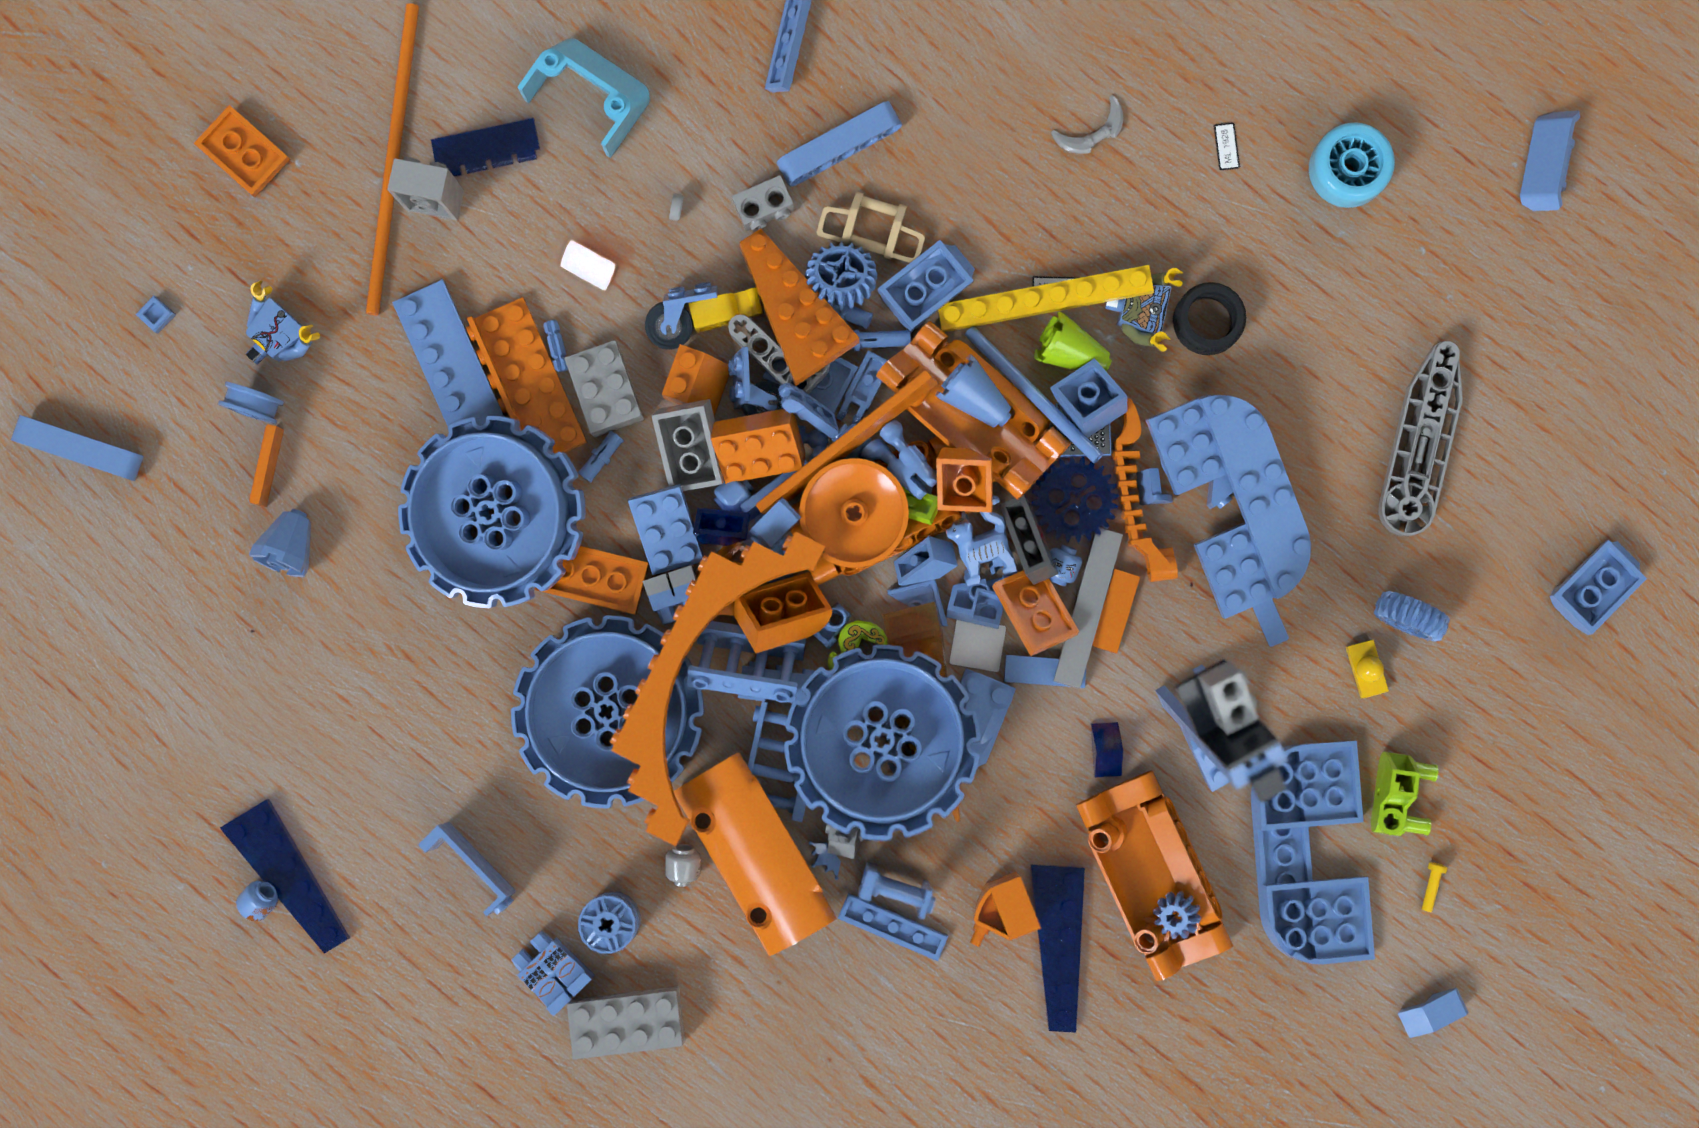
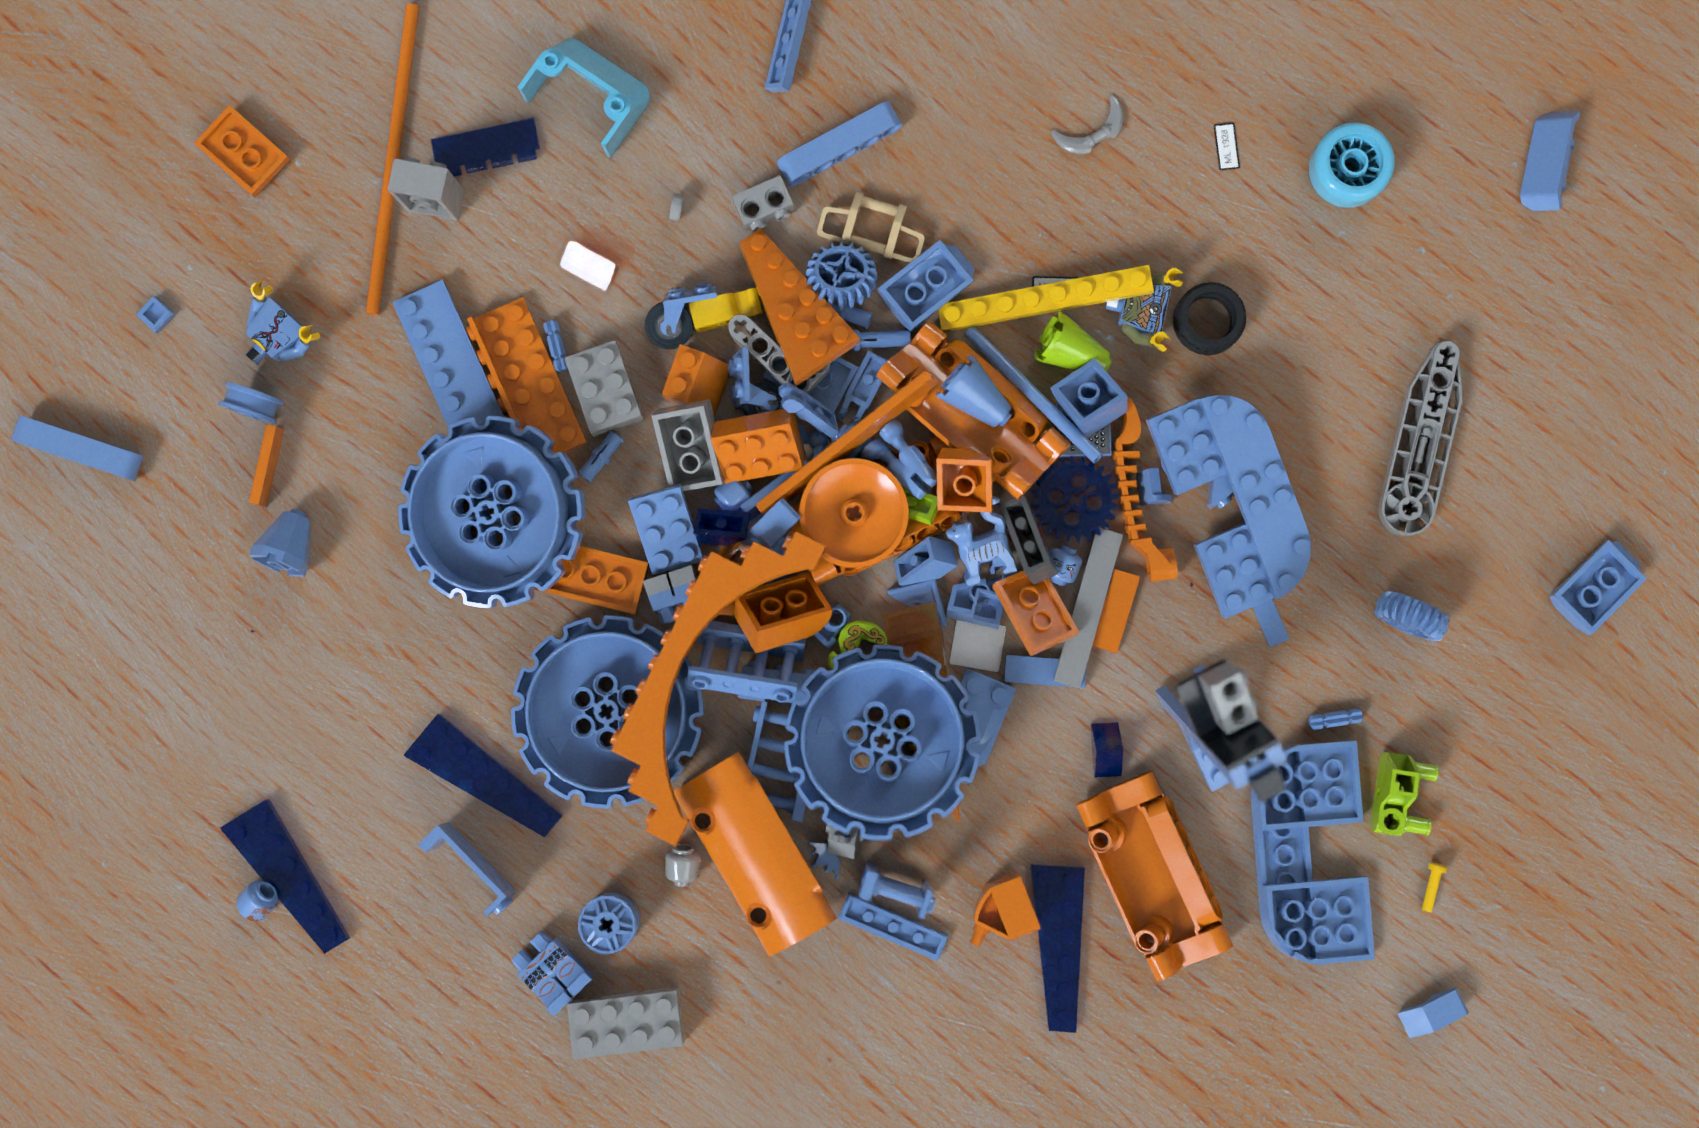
medium blue gear [1153,891,1201,939] -> none
yellow tile [1346,639,1389,699] -> none
none -> clear blue wing [404,714,563,837]
none -> medium blue axle [1308,708,1363,730]

